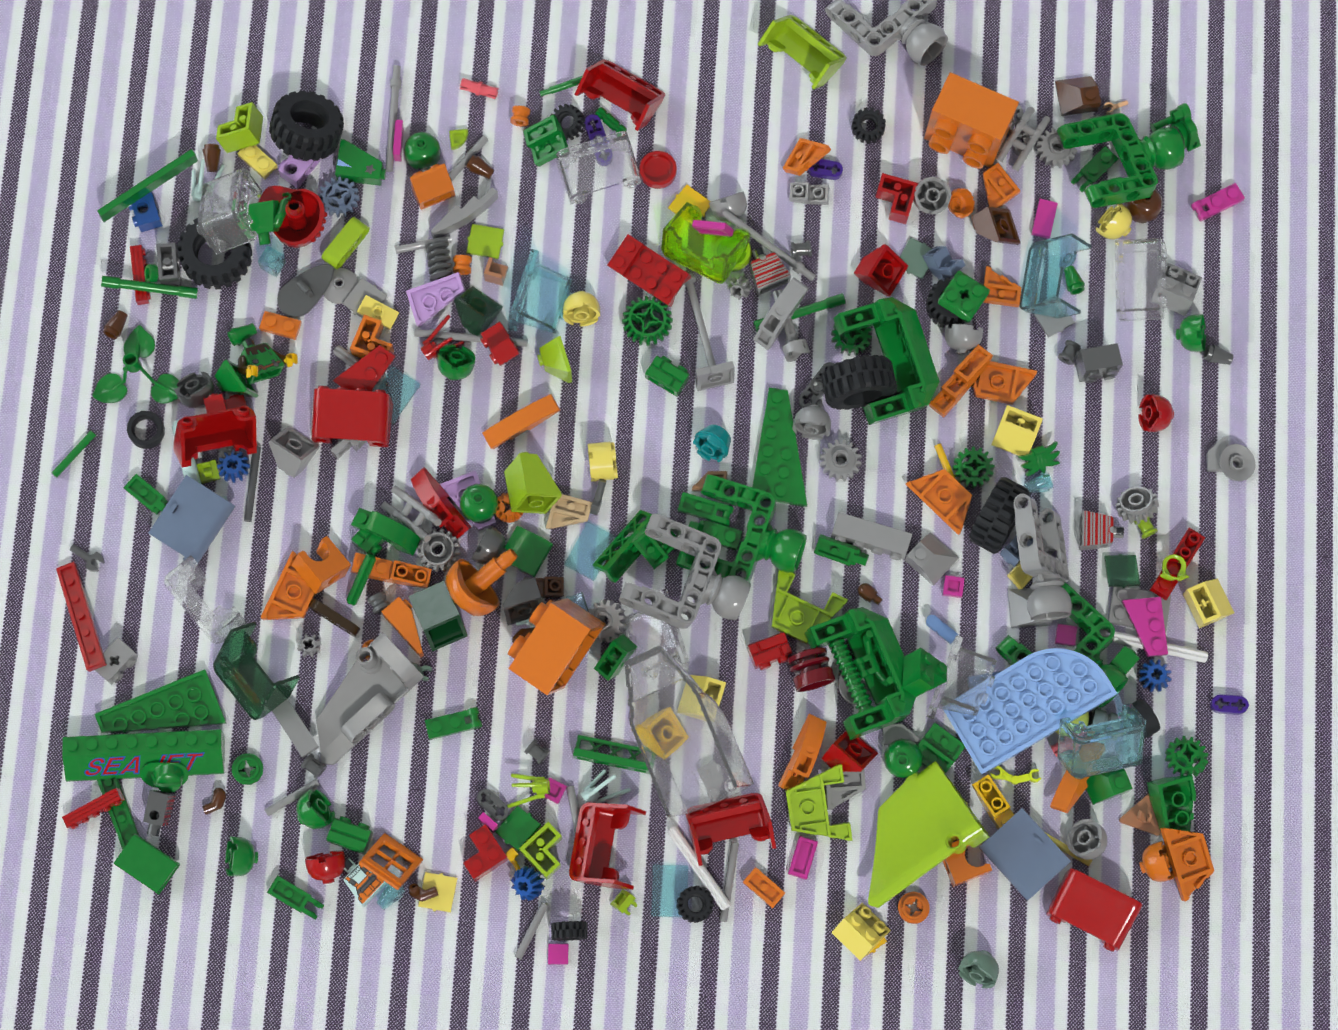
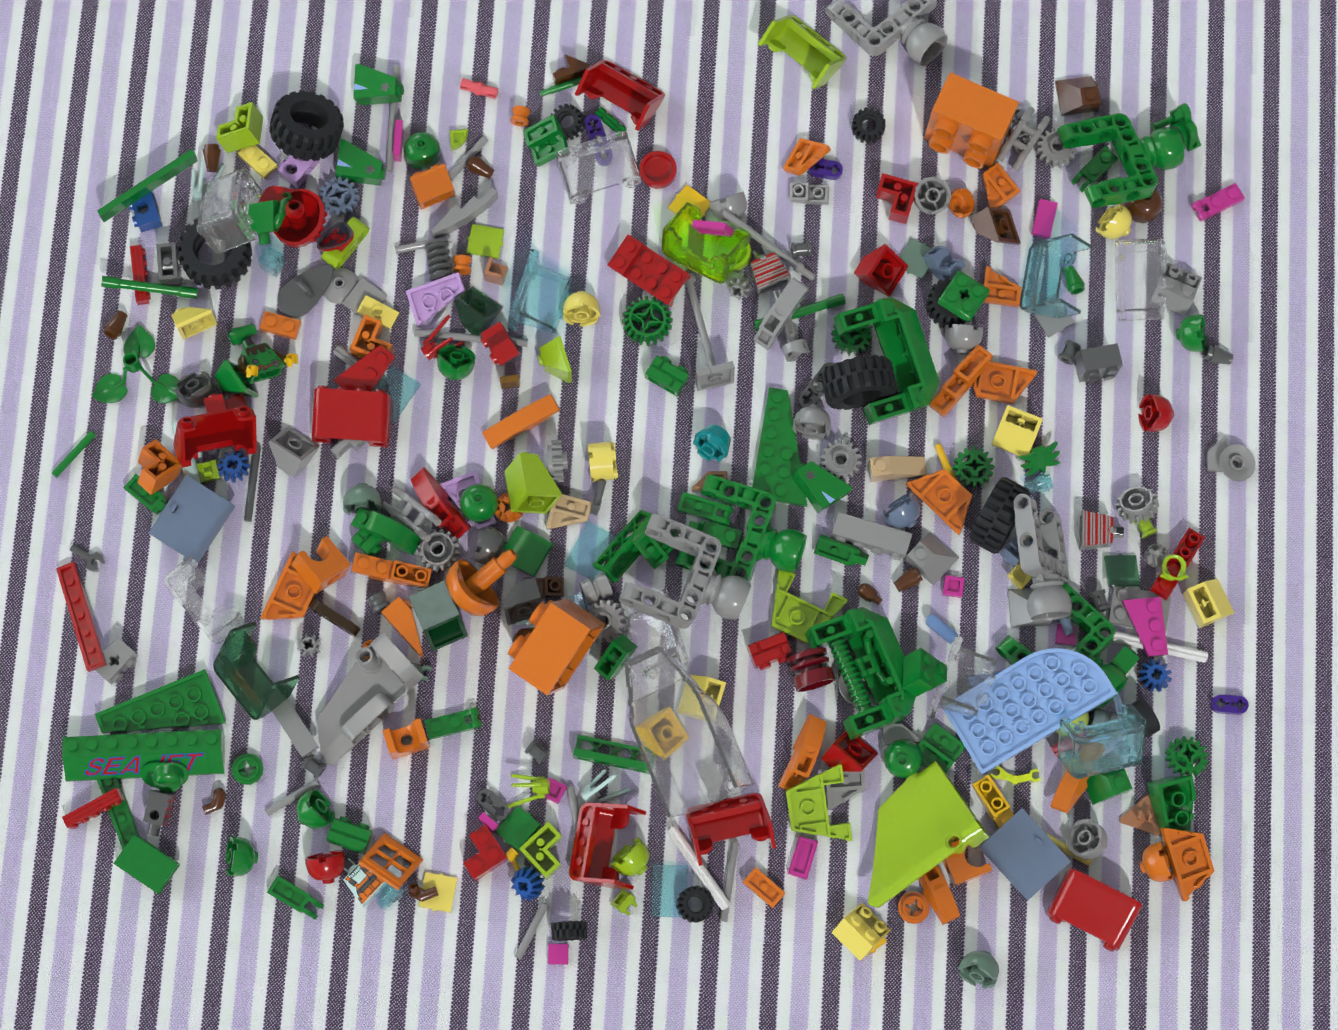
black tyre [127,411,165,449] -> none
green tile [144,264,159,283] -> none
green axle [346,554,376,606] -> none
light nougat hand [1103,100,1128,115] -> none
none -> orange brick [138,439,182,495]
none -> light yellow slope [171,307,218,340]
none -> shield [317,222,354,252]
none -> sand green cylinder [343,483,382,515]
none -> green slope [353,64,404,106]
none -> orange piece [382,718,430,760]
none -> pearl gold tile [500,374,520,389]
none -> light grey gear [547,440,568,482]
none -> reddish brown slope [553,54,589,85]
none -> light grey wheel [579,572,613,605]
none -> lime cylinder [610,837,650,877]
none -> green slope [792,461,852,513]
none -> tan slope [868,456,927,482]
none -> sand blue cylinder [881,492,921,529]
none -> reddish brown cone [893,567,923,592]
none -> orange slope [918,865,960,925]
none -> sand blue arm [1056,616,1075,636]
none -> dark grey bush [1088,589,1111,613]
none -> light grey gear [1144,544,1169,567]

